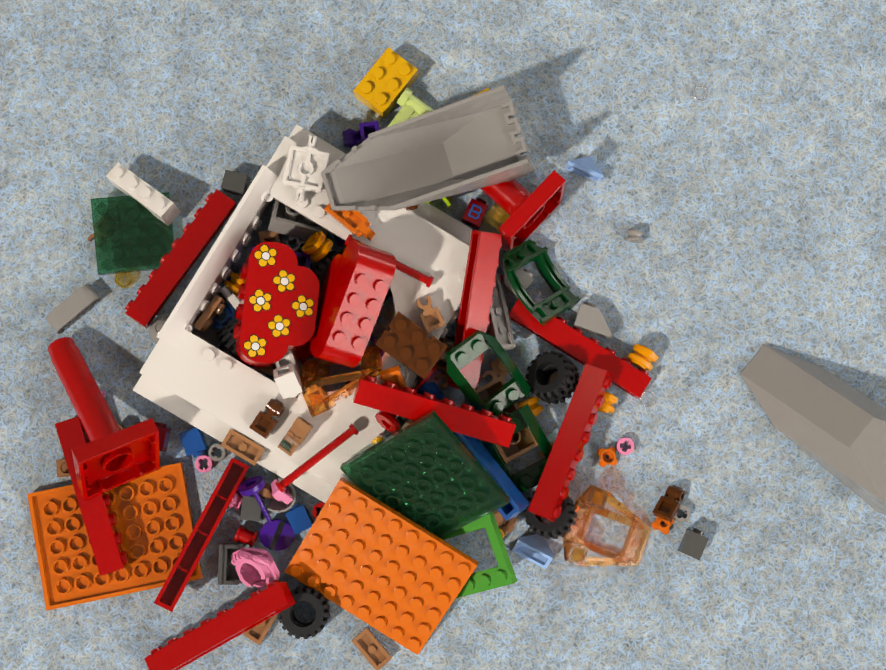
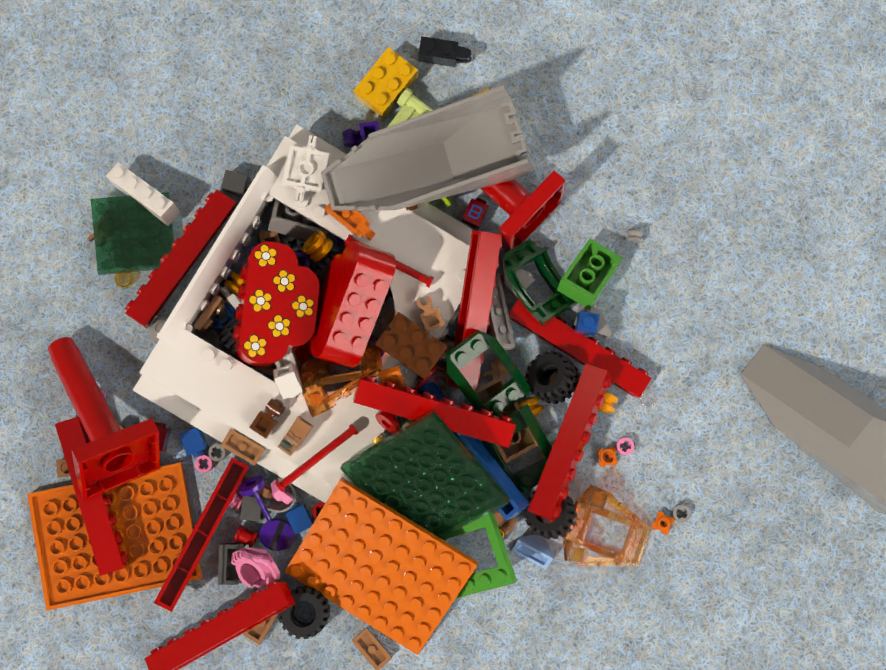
light grey beam [45,284,101,334] -> none
clear yellow brick [484,203,510,231] -> none
light blue slope [565,156,603,183] -> none
light orange wheel [627,344,658,371] -> none
reddish brown plate [652,485,685,522] -> none
dark grey brick [678,528,709,560] -> none
none -> black hinge [418,36,472,67]
none -> bright green brick [557,239,623,310]
none -> blue brick [574,311,600,336]

